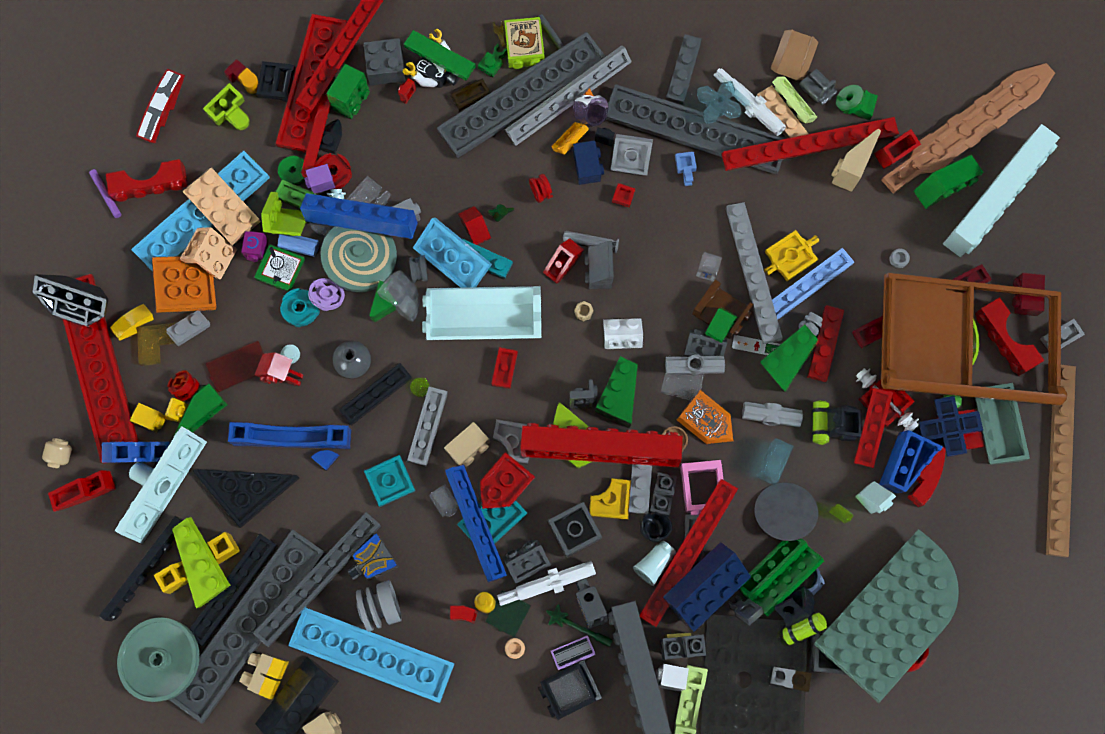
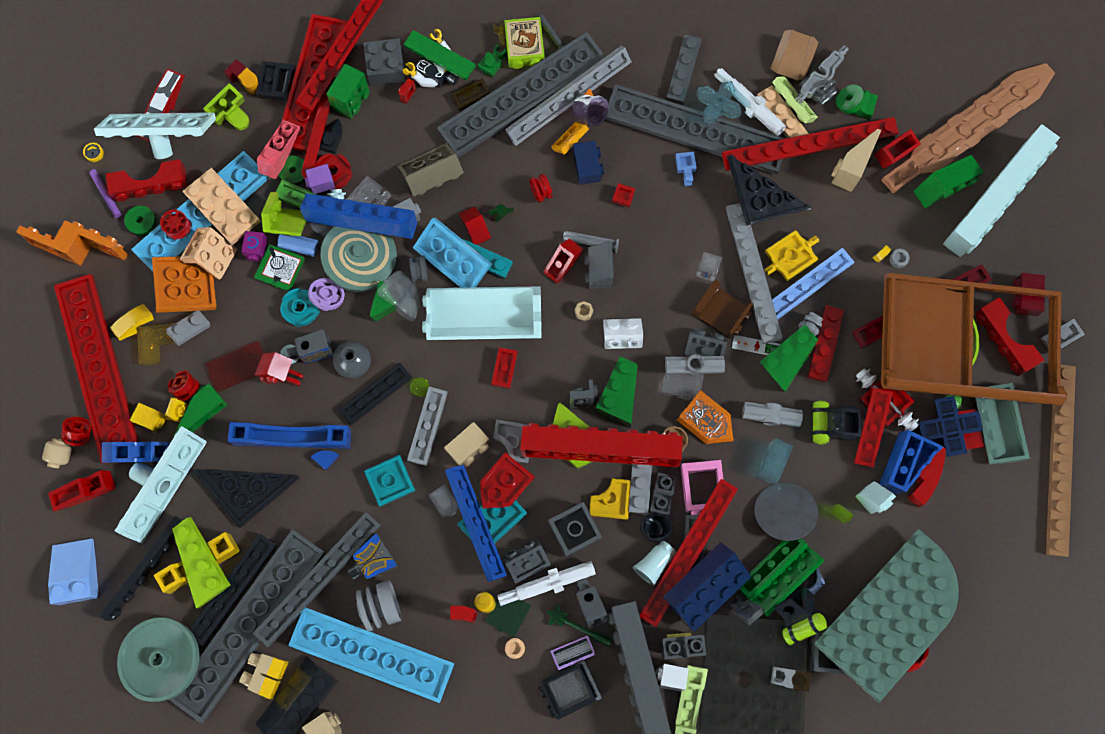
black wedge [33,274,109,326] -> none
black plate [595,127,615,146] -> none
light grey bracket [611,134,653,176] -> none
green slope [705,307,739,343] -> none
none -> orange bracket [16,220,128,266]
none -> light blue slope [48,539,99,605]
none -> red wheel [61,417,91,446]
none -> tile [83,143,104,162]
none -> light aqua plate [94,113,216,159]
none -> green piece [124,206,157,236]
none -> red wheel [160,210,191,240]
none -> coral slope [257,120,300,179]
none -> dark grey torso [286,329,334,363]
none -> dark tan slope [397,143,464,196]
none -> black tile [727,155,811,226]
none -> light grey piece [796,45,849,104]
none -> yellow tile [872,245,891,262]

